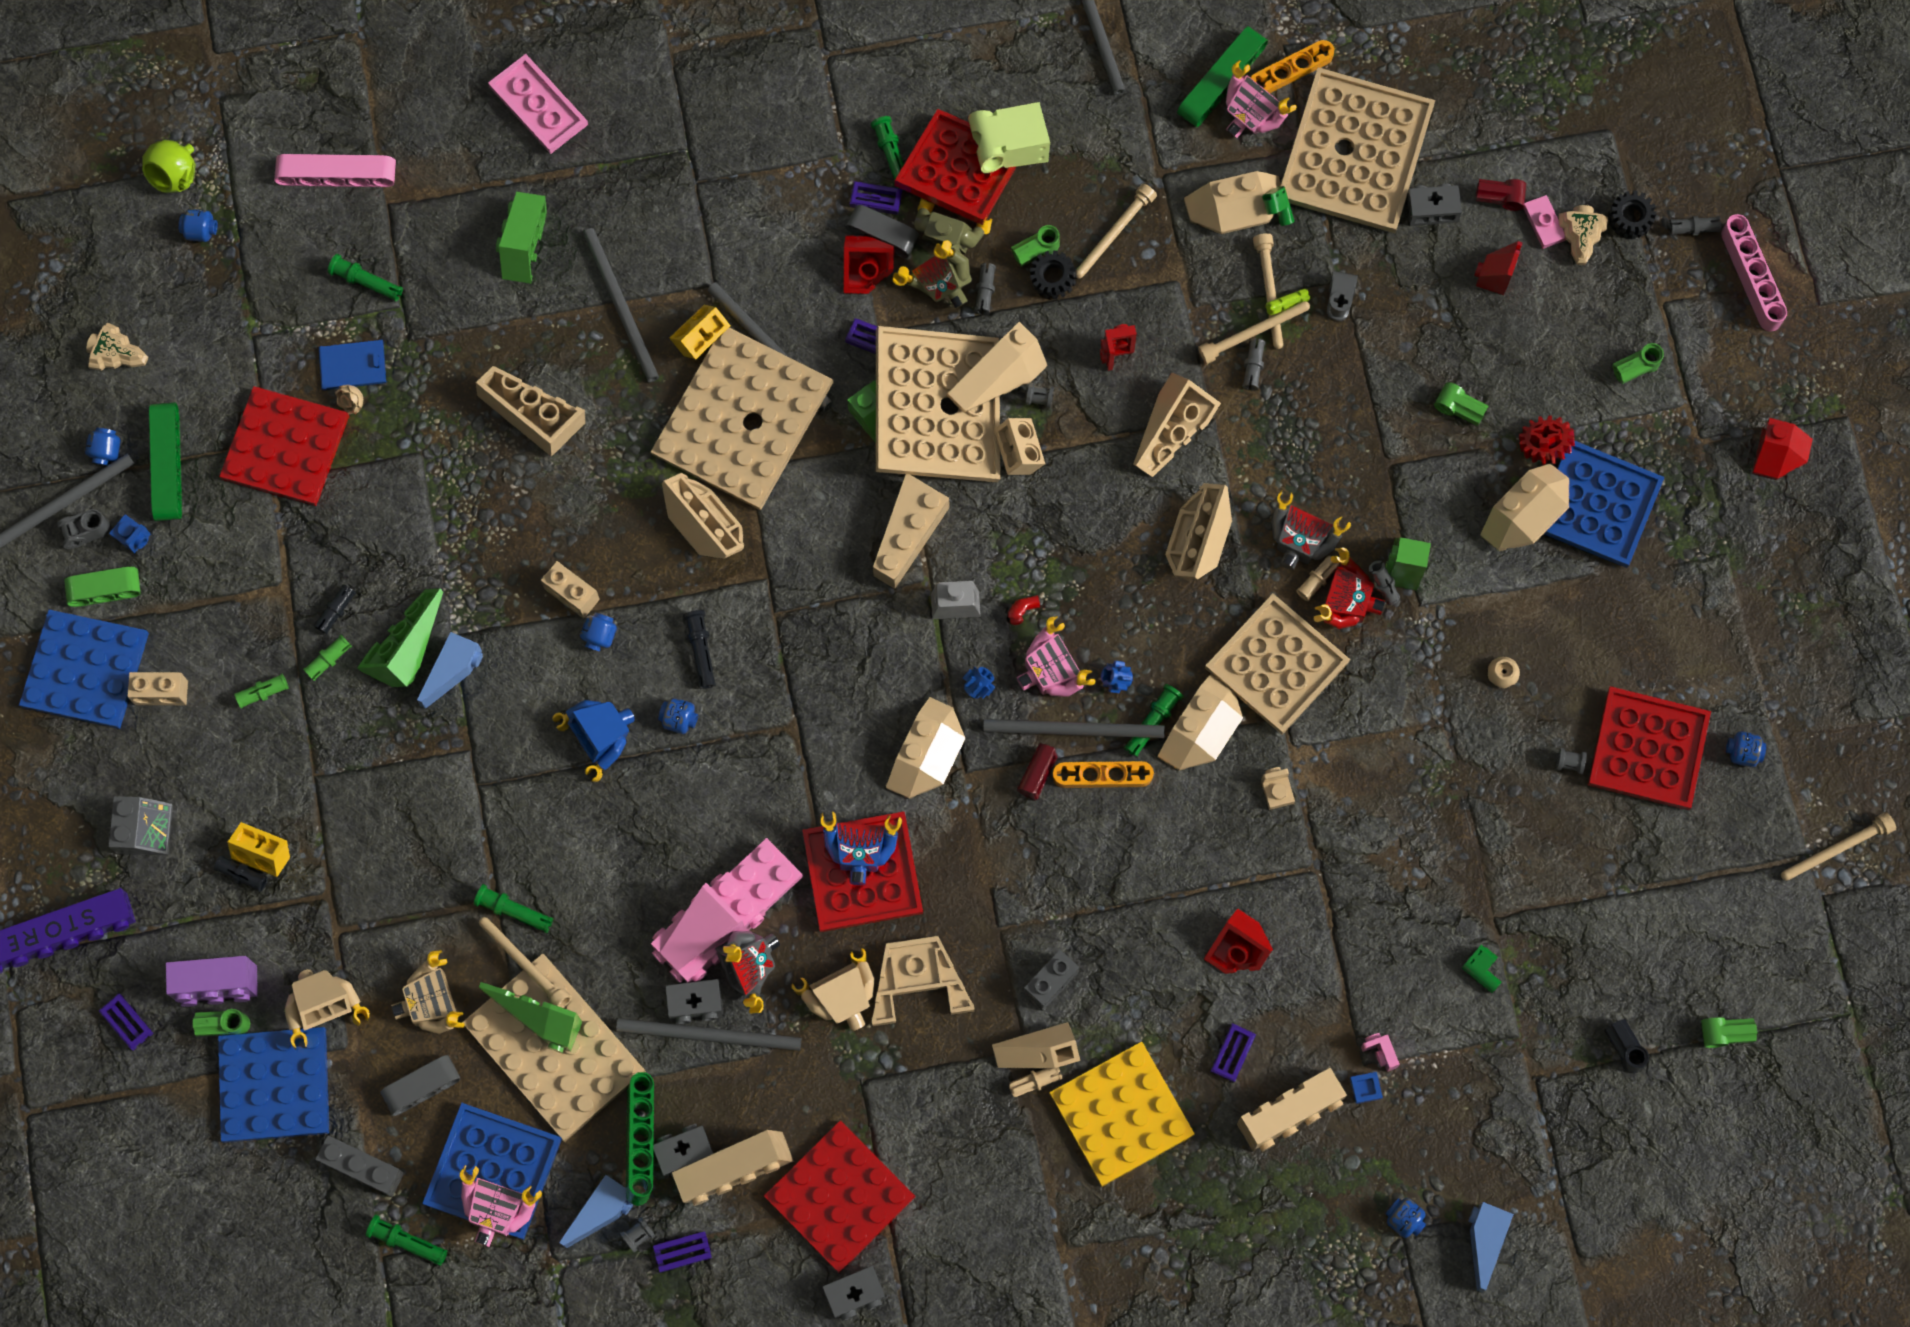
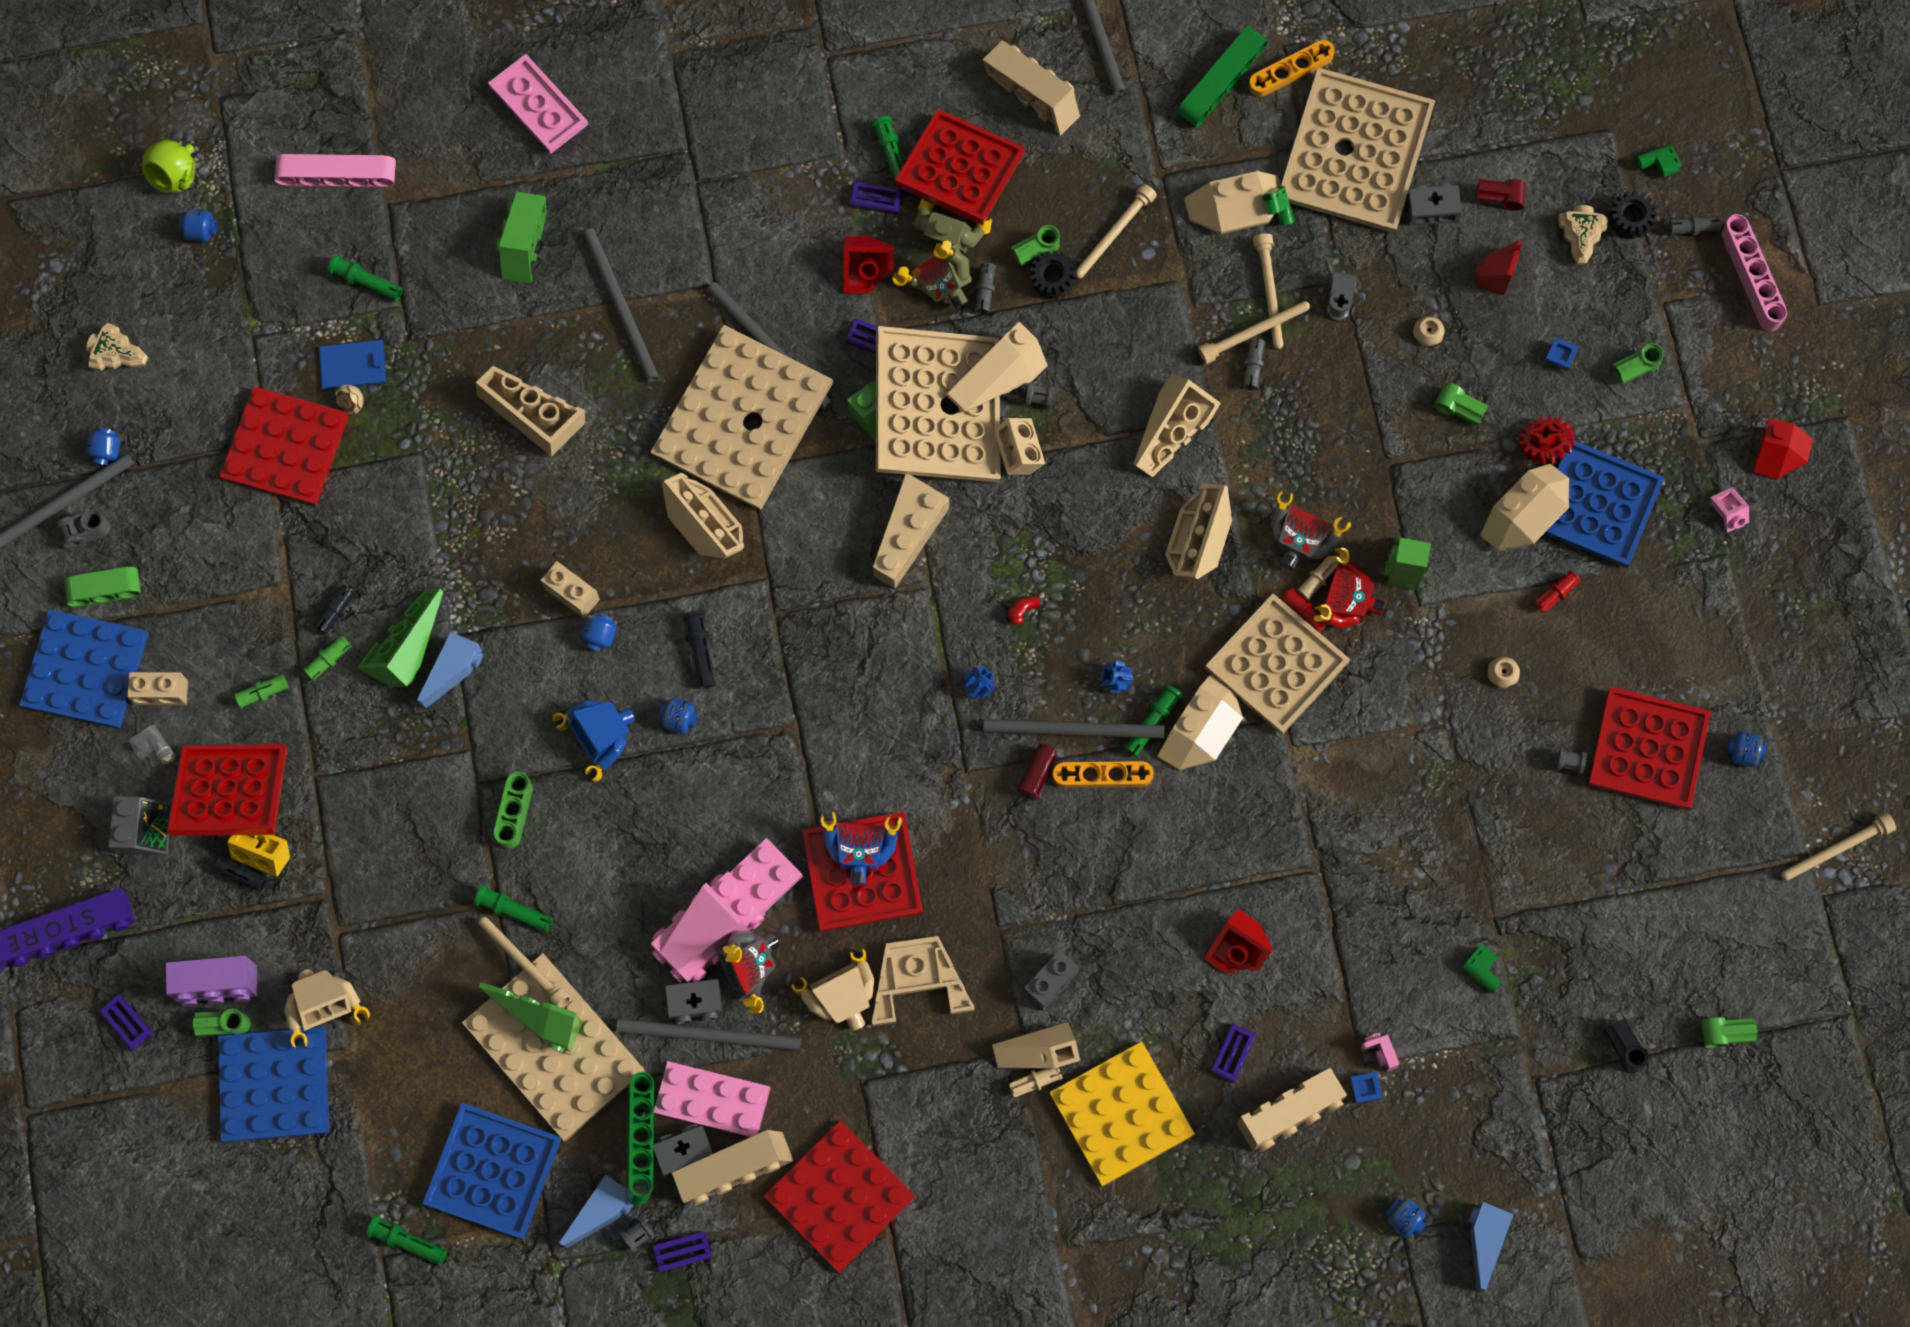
blue bracket [109,514,151,554] -> none
green beam [149,402,182,521] -> none
dark grey brick [315,1135,404,1197] -> none
dark grey beam [380,1055,461,1116] -> none
torso [391,950,465,1034] -> none
torso [460,1165,542,1247] -> none
yellow brick [670,305,731,359] -> none
dark grey brick [823,1266,886,1321] -> none
dark grey beam [845,205,920,258] -> none
tan wedge [886,697,965,799] -> none
light grey torso [931,581,981,619] -> none
yellowish green piece [968,102,1050,173] -> none
torso [1017,616,1095,697] -> none
red bracket [1100,324,1137,371] -> none
torso [1226,60,1297,138] -> none
tan bracket [1261,767,1295,810] -> none
lime axle [1265,289,1310,315] -> none
dark grey pin [1369,561,1400,605] -> none
bright pink plate [1524,195,1566,249] -> none
none -> clear piece [129,725,176,765]
none -> red plate [168,744,287,836]
none -> bright green beam [494,772,533,849]
none -> bright pink plate [654,1061,770,1138]
none -> tan wedge [983,40,1080,136]
none -> red axle [1282,588,1327,632]
none -> tan plate [1413,316,1445,346]
none -> red axle [1535,570,1581,613]
none -> blue plate [1545,337,1578,372]
none -> green piece [1635,144,1682,178]
none -> bright pink bracket [1710,487,1749,532]

